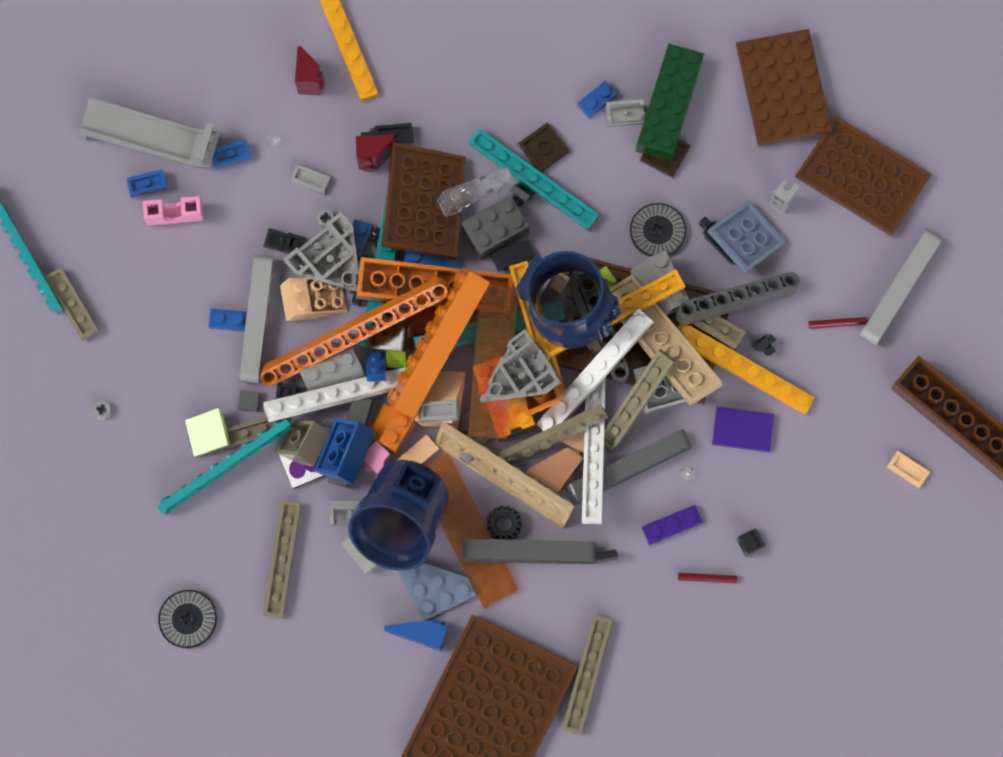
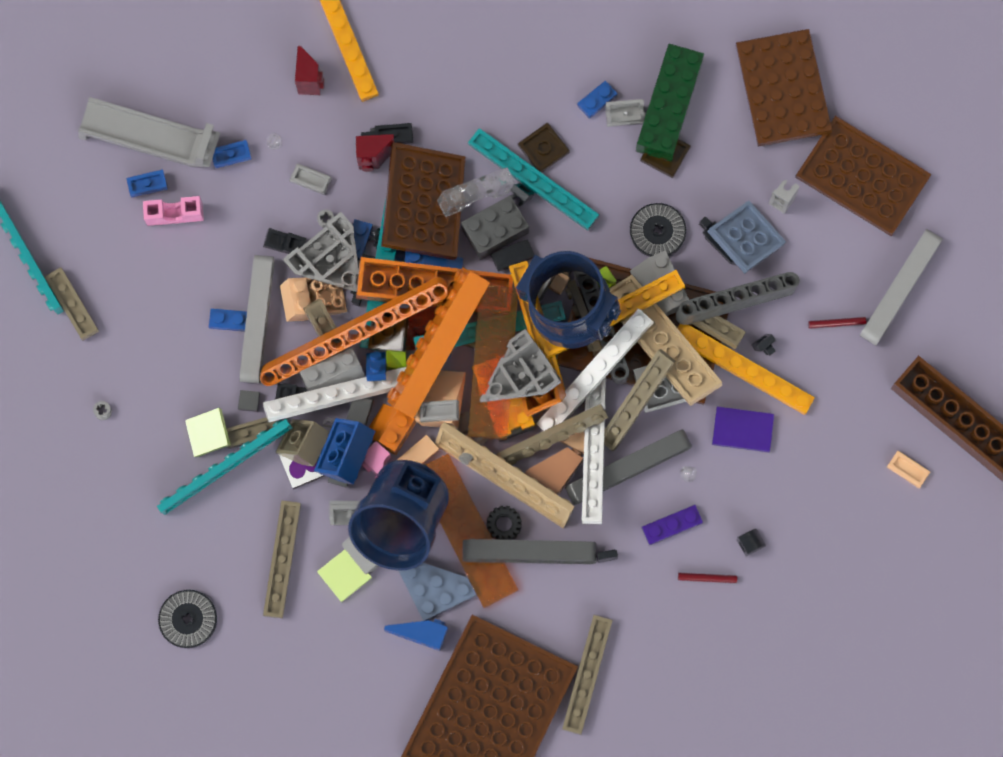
none -> dark tan plate [303,299,347,357]
none -> yellowish green tile [317,550,372,603]

